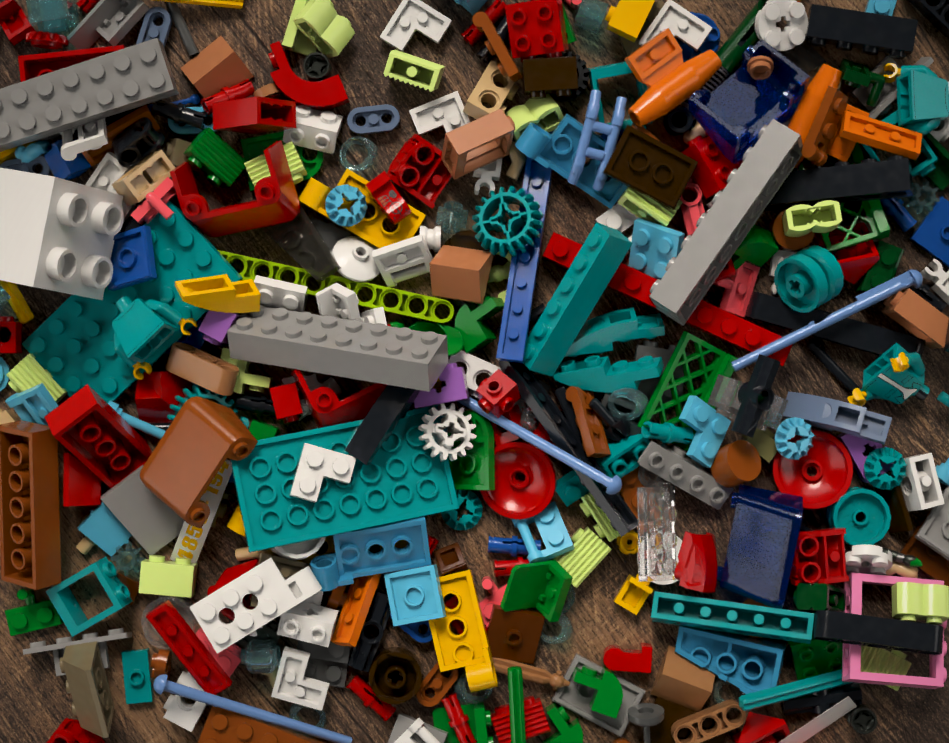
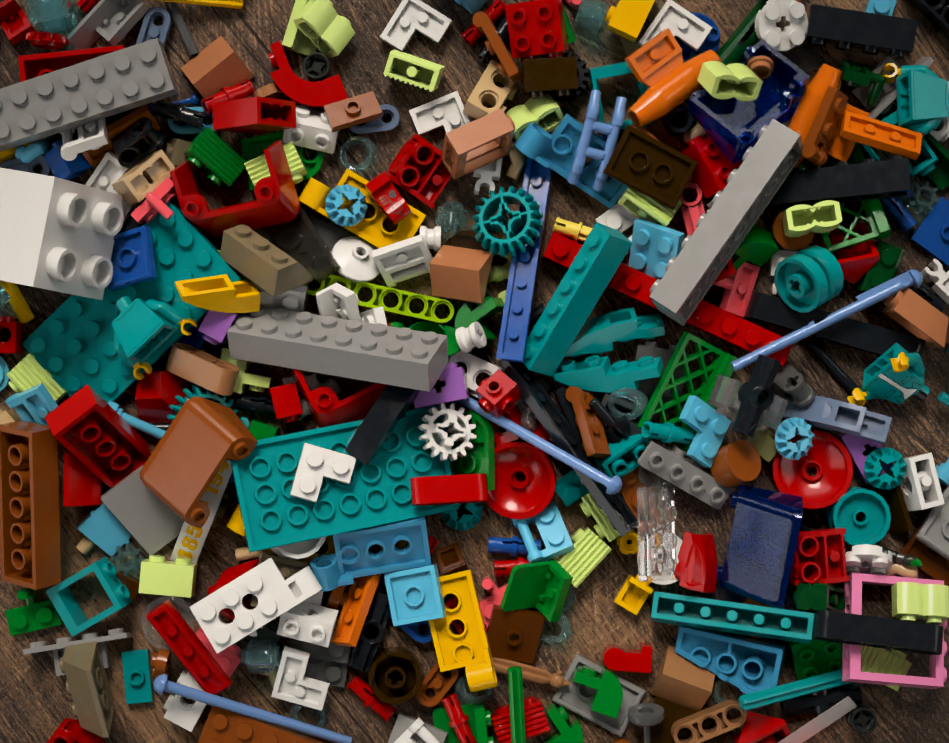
none -> dark tan slope [220,223,313,297]
none -> plate [323,91,382,132]
none -> red beam [410,474,488,506]
none -> white wheel [455,322,487,353]
none -> light yellow axle [552,217,593,242]
none -> yellowish green brick [697,61,763,101]
none -> dark grey piece [772,361,815,407]

